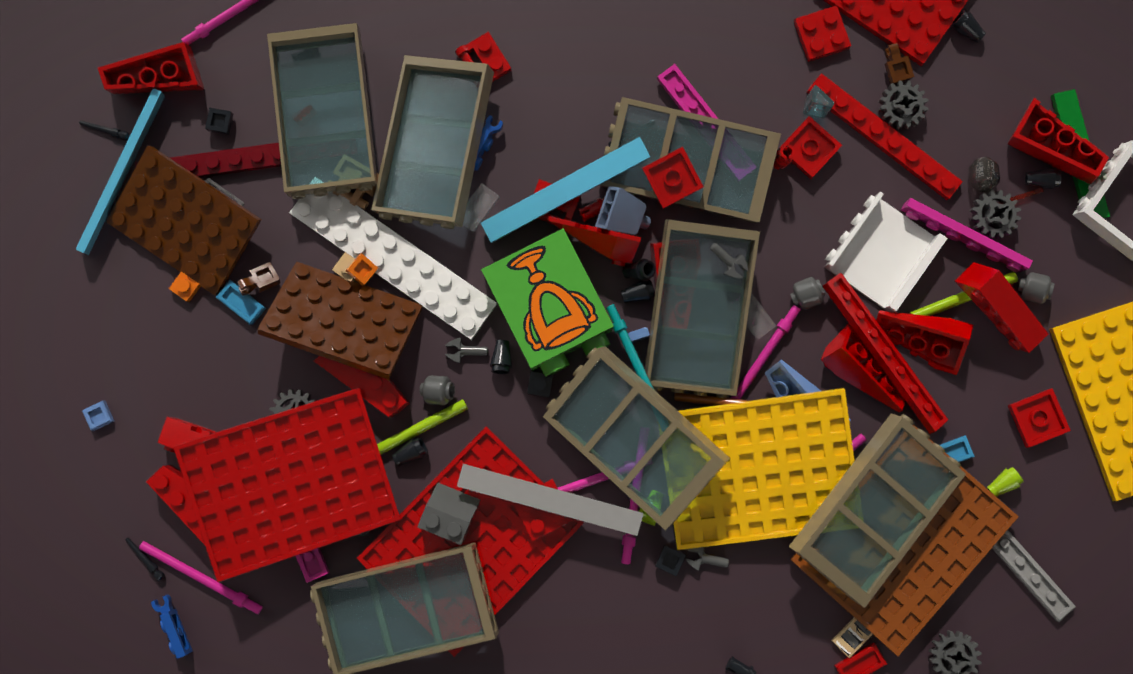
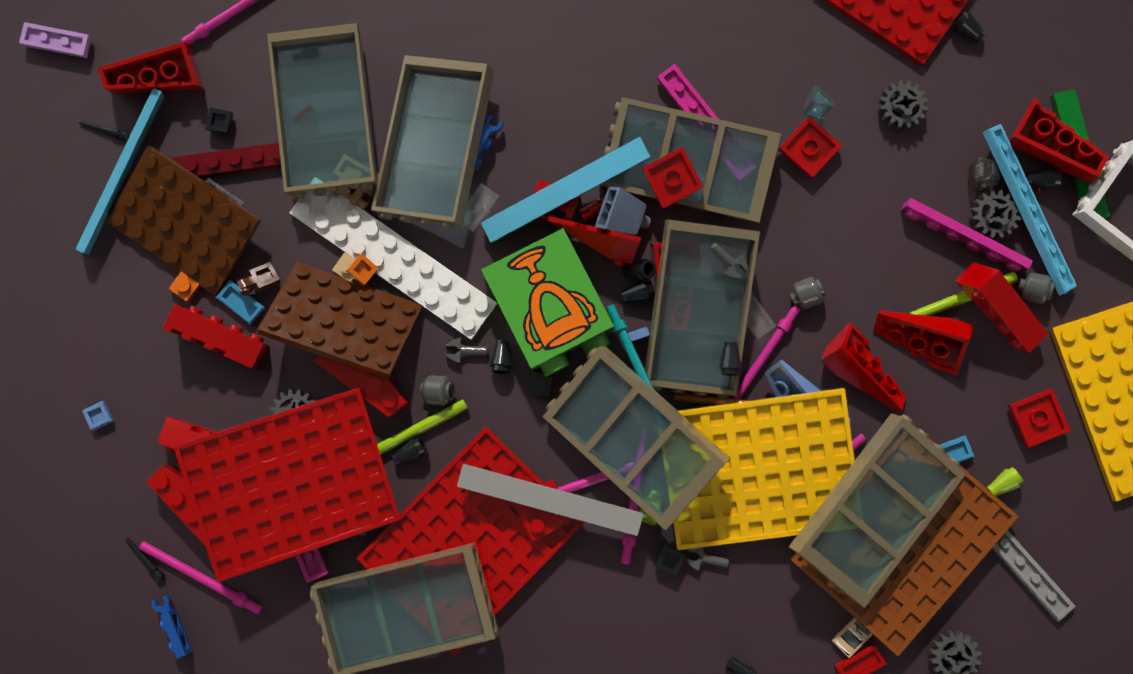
dark grey slope [417,483,480,545] -> none
red plate [455,31,512,89] -> none
red pin [773,145,795,170] -> none
red plate [794,5,851,62] -> none
red plate [806,73,963,200] -> none
red plate [822,273,948,434] -> none
white panel [824,192,948,312] -> none
reddish brown plate [884,43,915,84] -> none
none -> lavender plate [19,22,92,58]
none -> red wedge [162,304,269,370]
none -> black cone [719,342,742,376]
none -> medium azure tile [983,124,1077,296]

